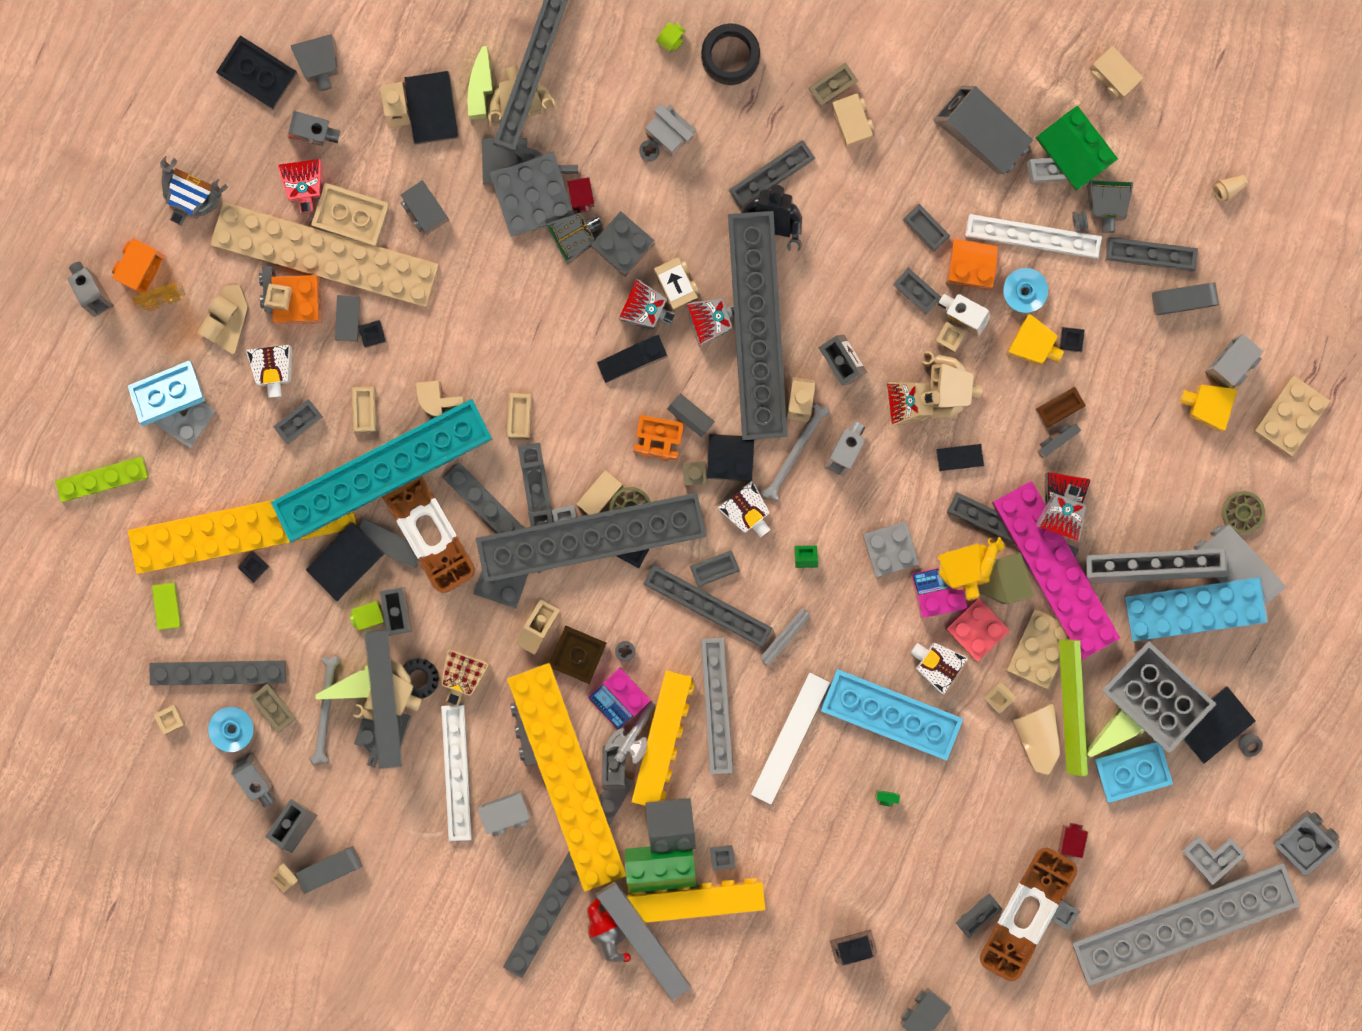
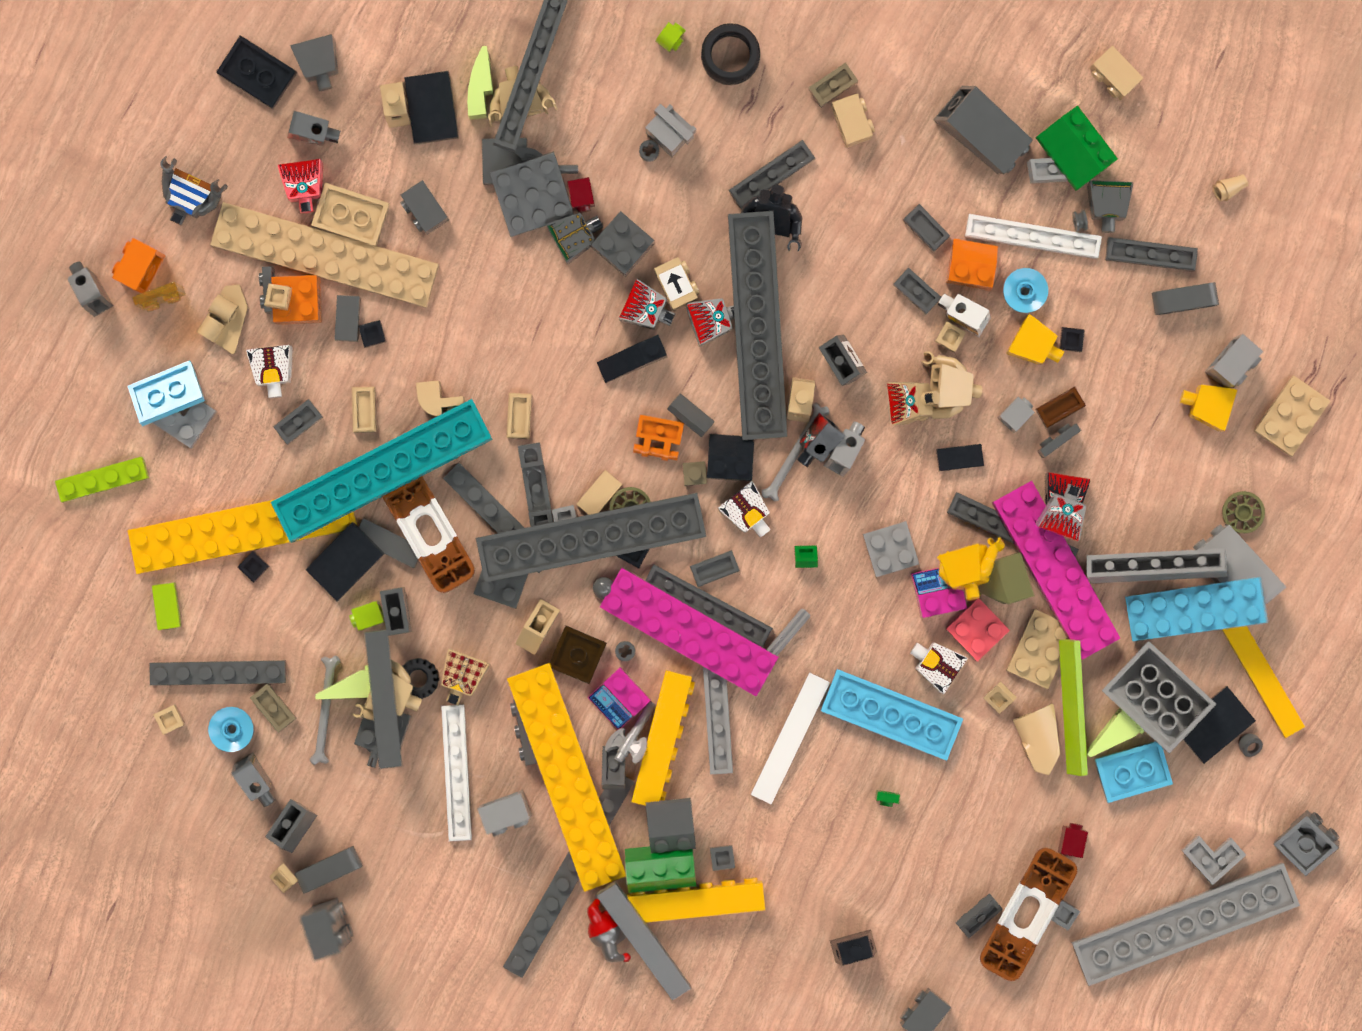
none -> dark grey brick [299,898,354,961]
none -> dark grey piece [593,577,613,599]
none -> dark pink plate [600,568,779,697]
none -> black torso [797,413,846,467]
none -> light grey brick [997,397,1035,433]
none -> yellow tile [1221,626,1305,738]

